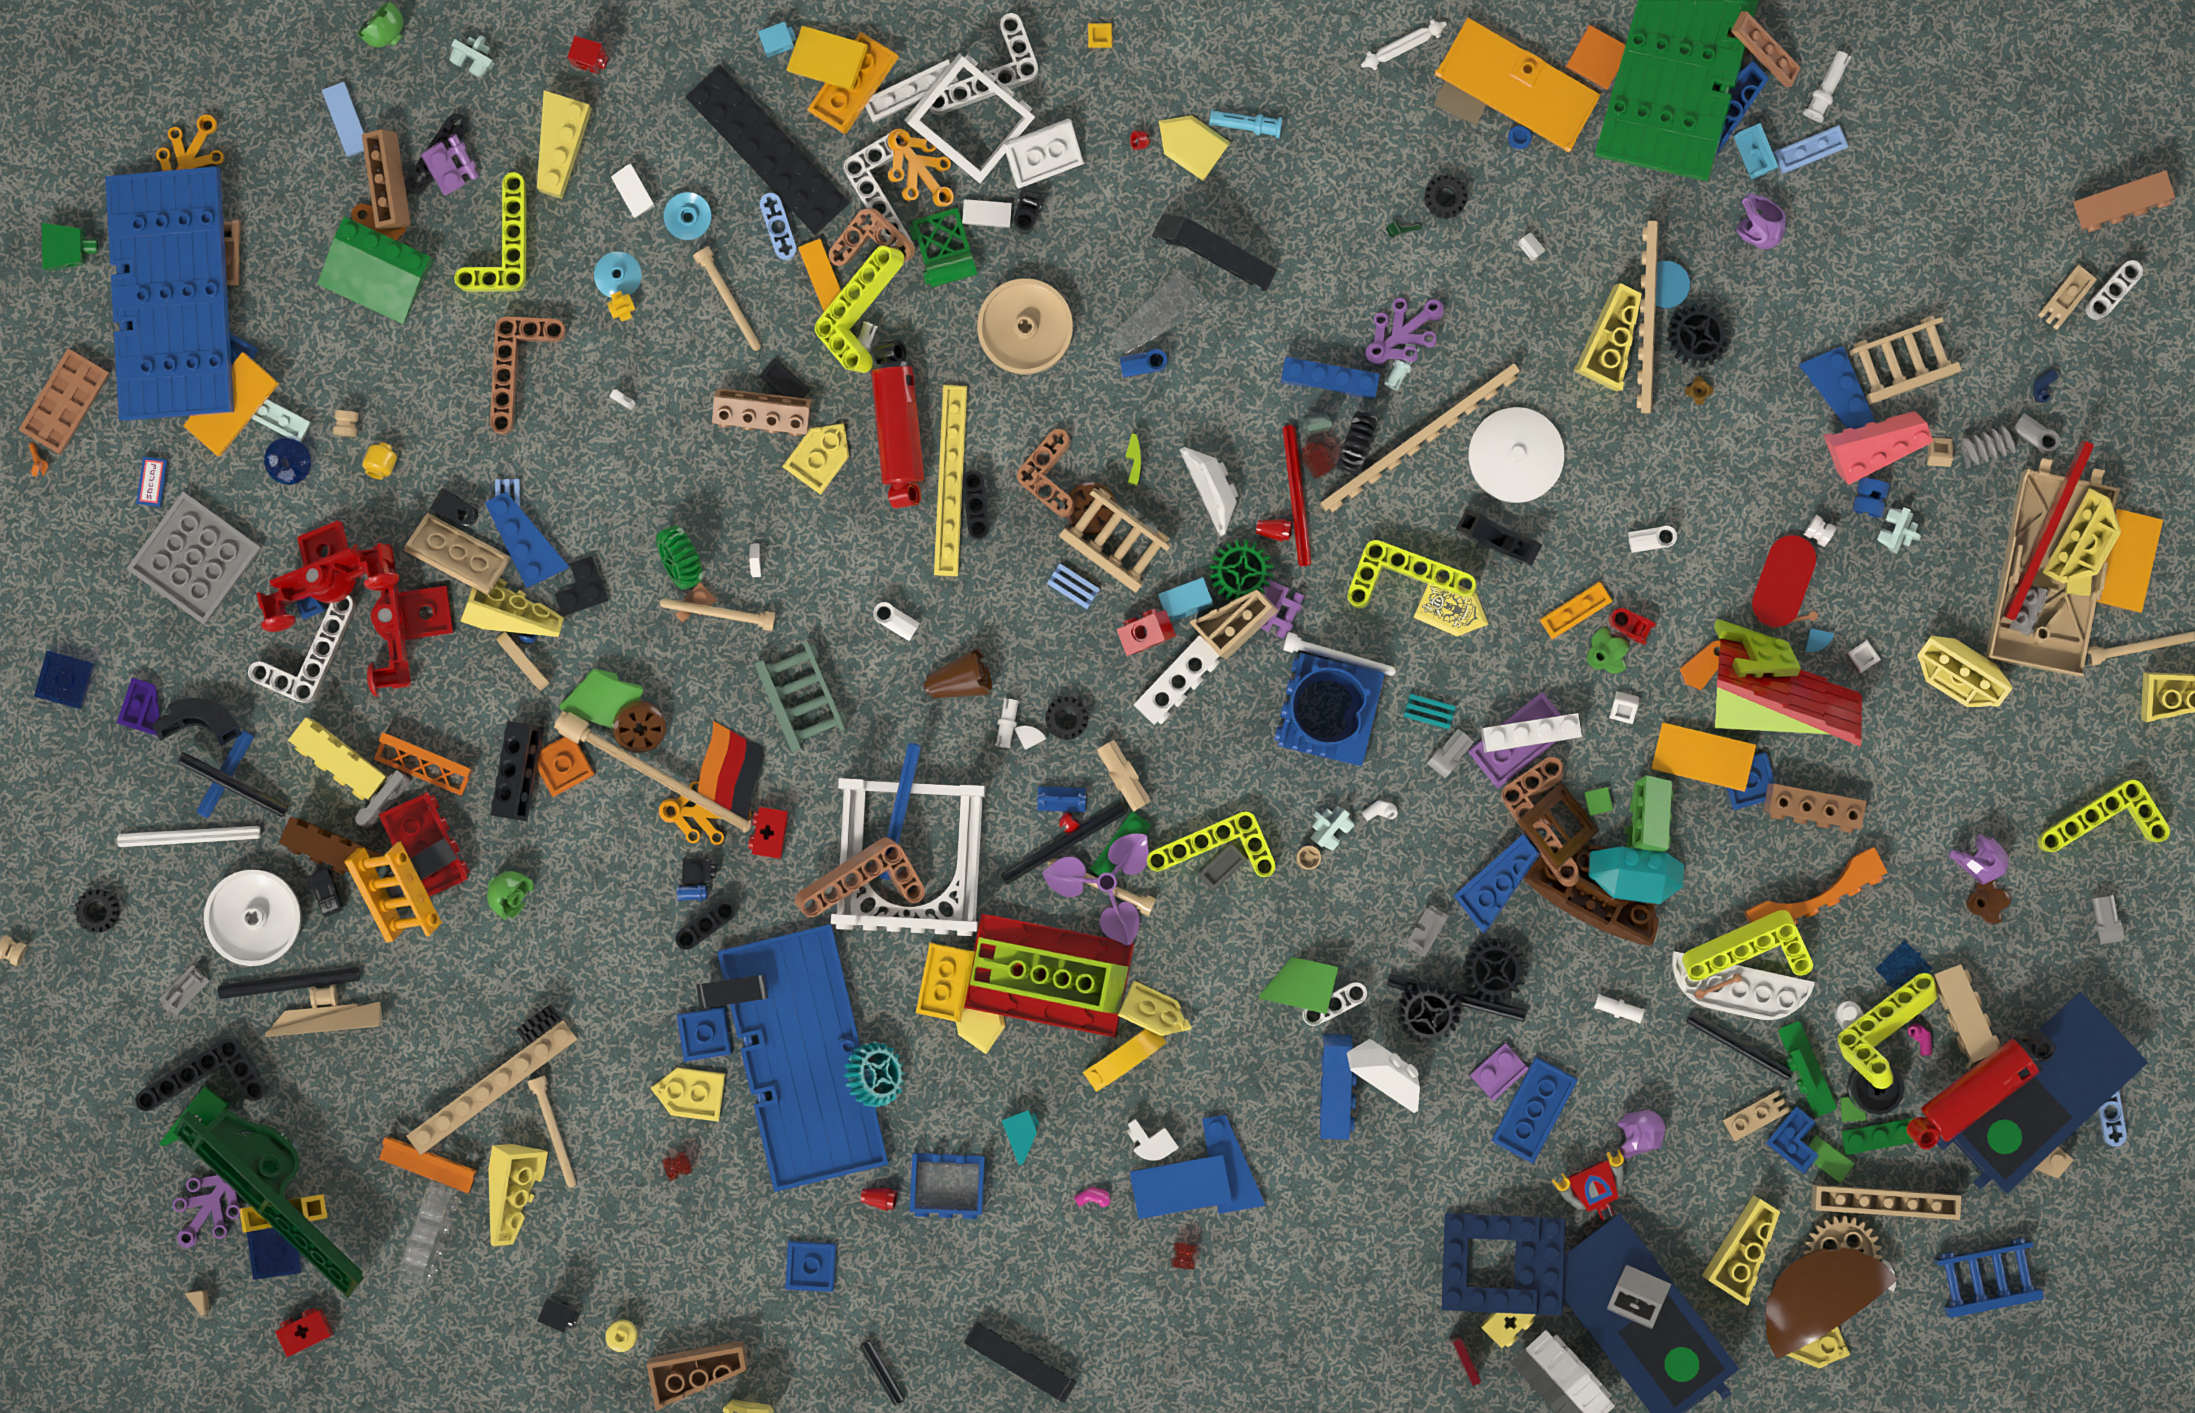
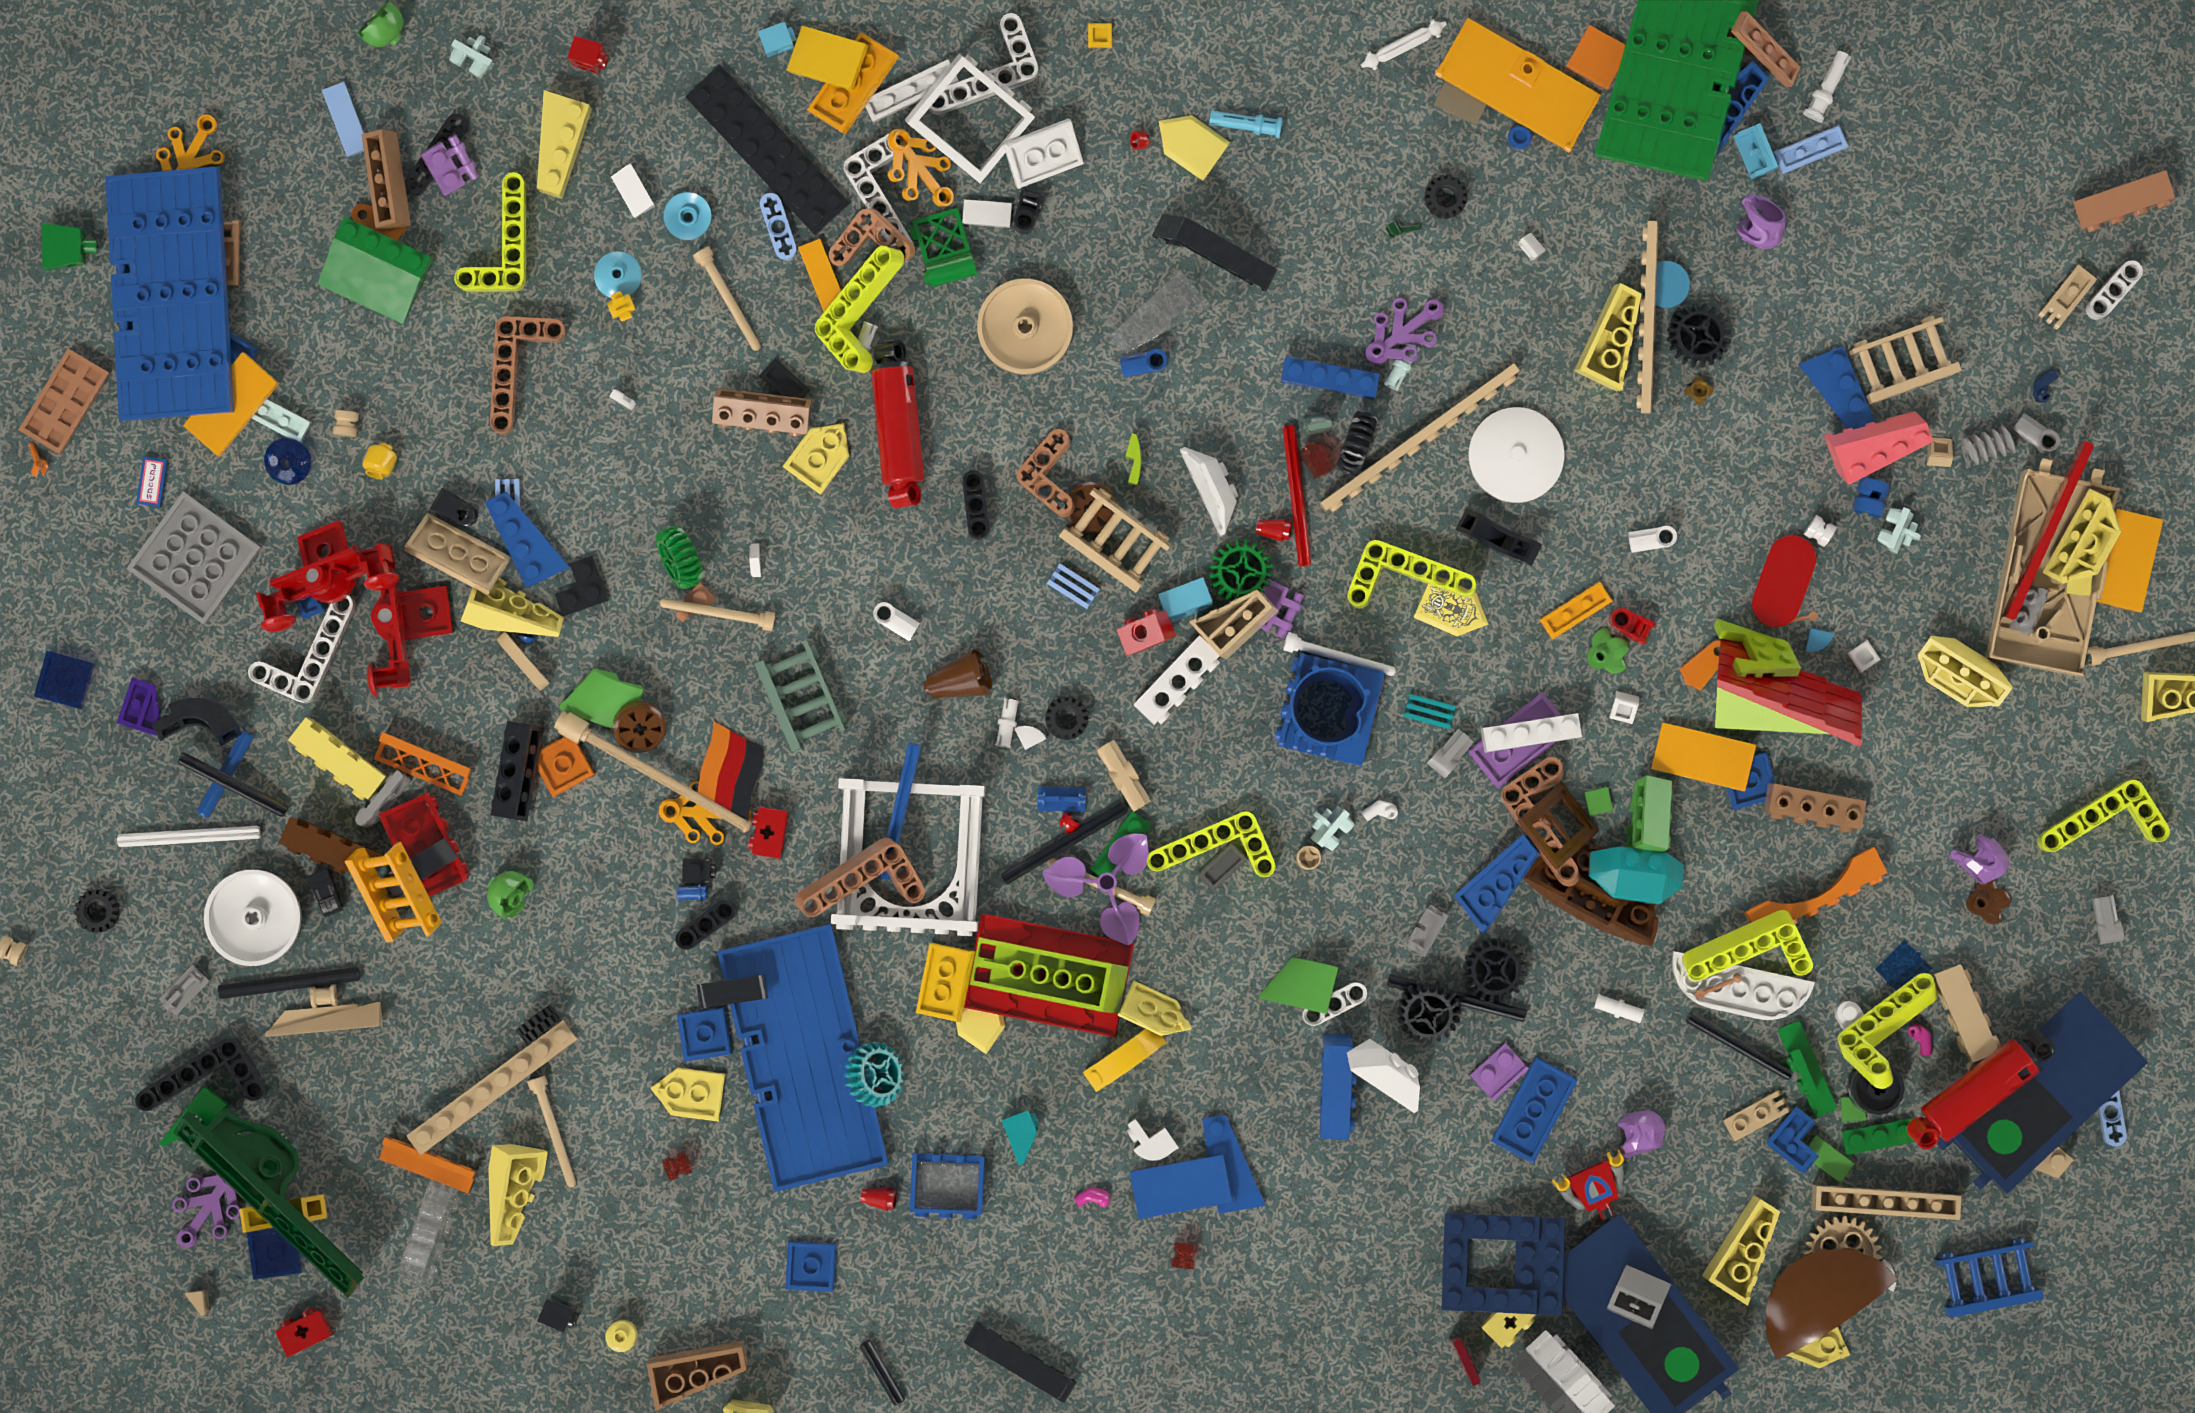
light yellow tile [934,385,967,576] -> none

